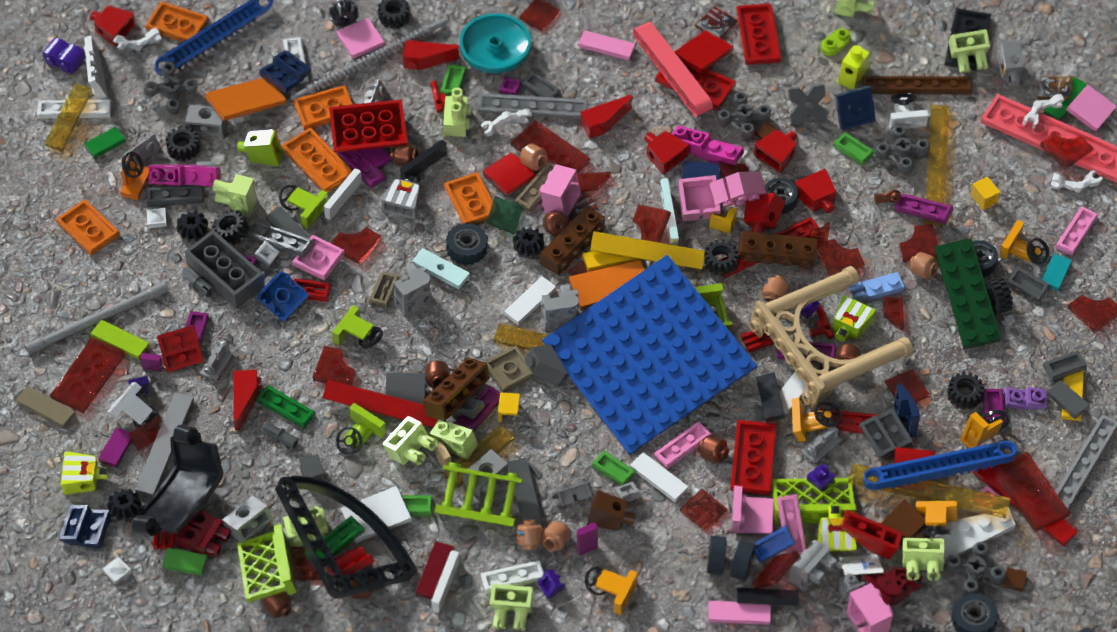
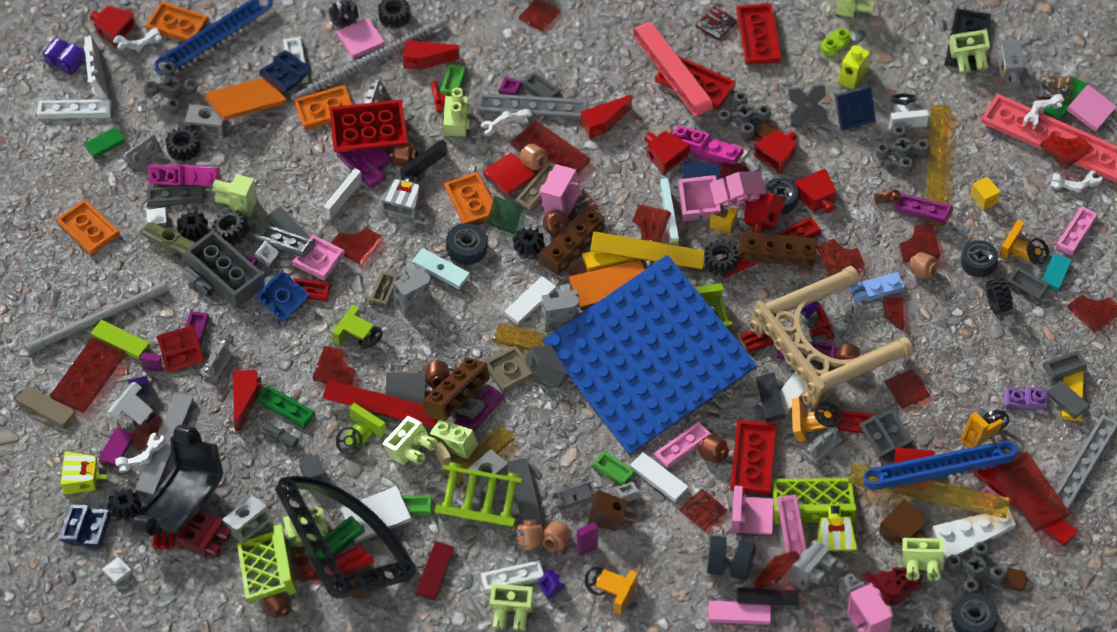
clear yellow tile [45,83,92,152] -> none
orange piece [120,152,149,201] -> none
bright green tile [162,548,208,576] -> none
lime torso [237,130,284,166] -> none
lime piece [279,185,328,229] -> none
orange tile [281,127,352,193] -> none
white tile [431,550,460,613] -> none
teal dish [459,13,531,73] -> none
yellow panel [498,392,520,422] -> none
clear red tile [577,171,611,192] -> none
bright pink tile [579,30,635,61] -> none
red tile [674,30,734,74] -> none
blue tile [755,526,796,563] -> none
nougat head [762,275,790,302] -> none
dark purple tile [807,464,835,491] -> none
clear red tile [809,222,830,248] -> none
bright green tile [833,132,874,166] -> none
torso [833,295,876,342] -> none
white sticker [839,554,883,575] -> none
red slope [840,510,902,560] -> none
reddish brown tile [862,76,972,95] -> none
dark blue slope [893,384,920,437] -> none
light orange piece [916,501,958,535] -> none
dark green plate [934,238,1001,350] -> none
black tyre [947,372,984,410] -> none
magenta tile [983,389,1005,424] -> none
none -> white piece [115,433,166,473]
none -> olive piece [142,222,195,257]

